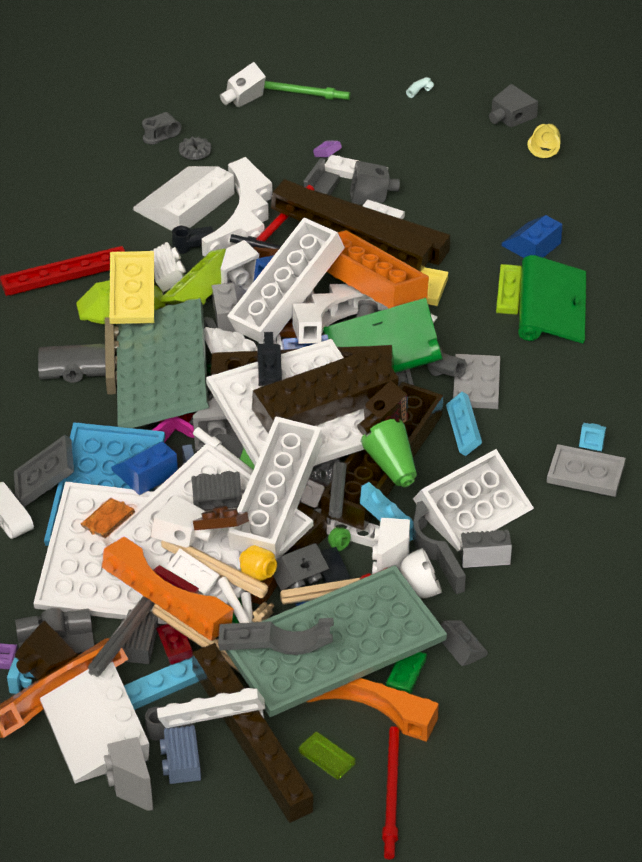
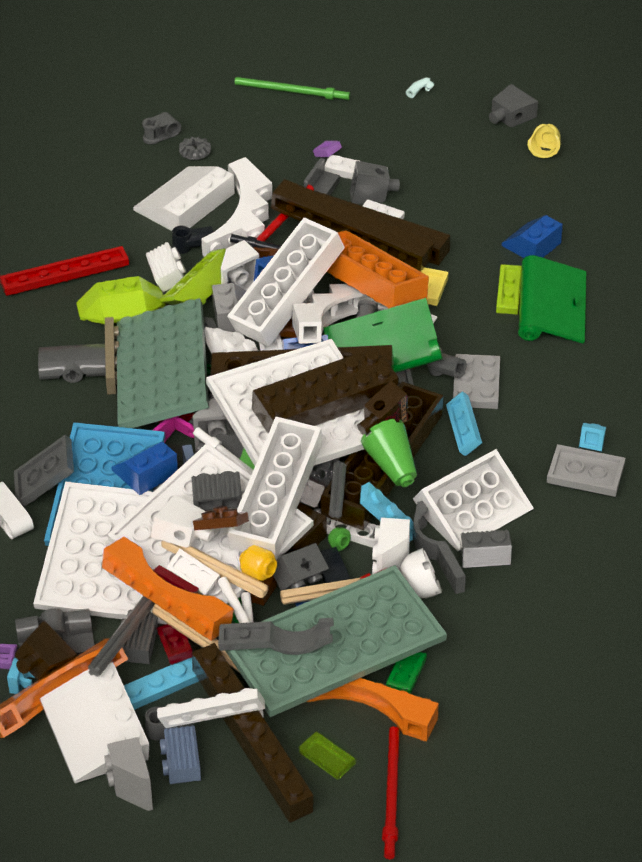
clear orange piece [81,497,135,539] -> none
light yellow plate [109,251,154,324] -> none
white torso [220,62,266,107] -> none
tan axle [252,601,274,622] -> none
black hinge [257,332,282,386] -> none
dark grey slope [441,620,488,666] -> none

